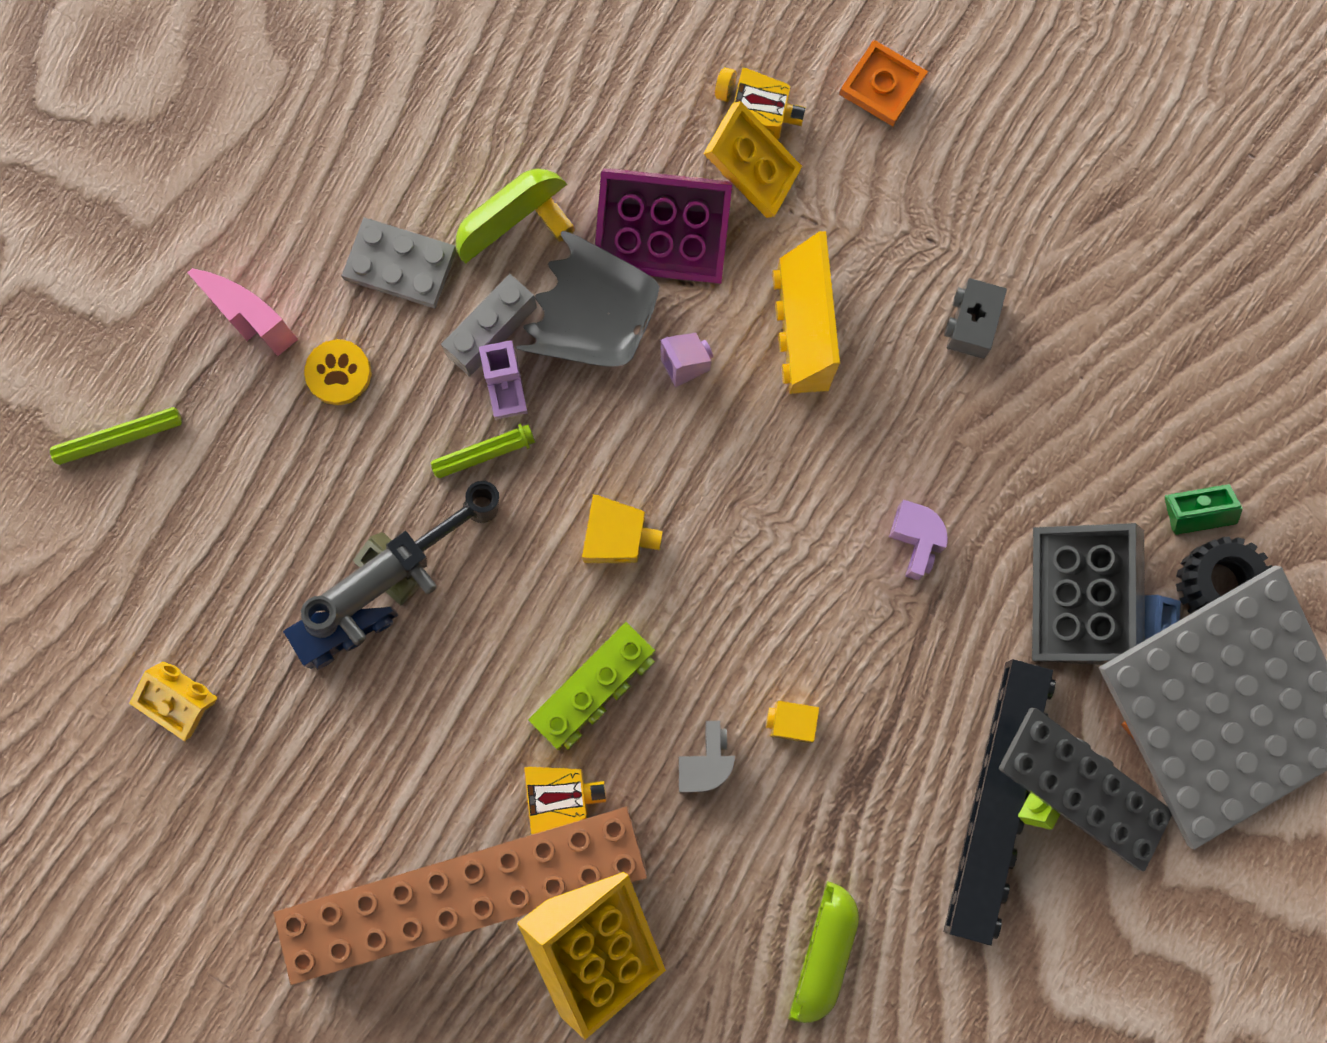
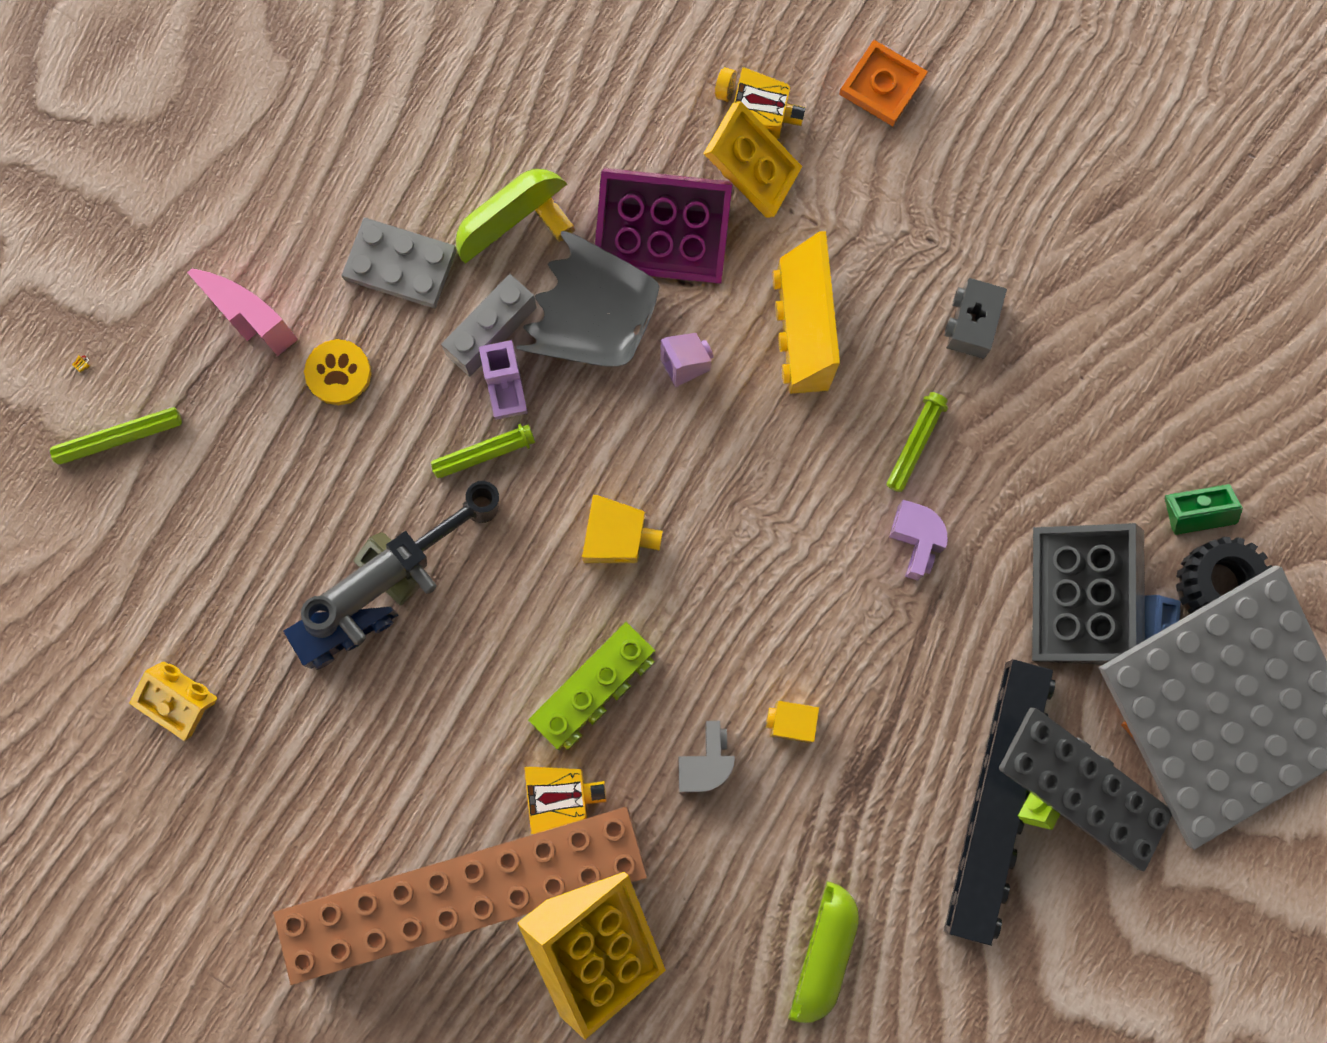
none -> yellow piece [72,355,90,373]
none -> lime axle [886,392,948,492]

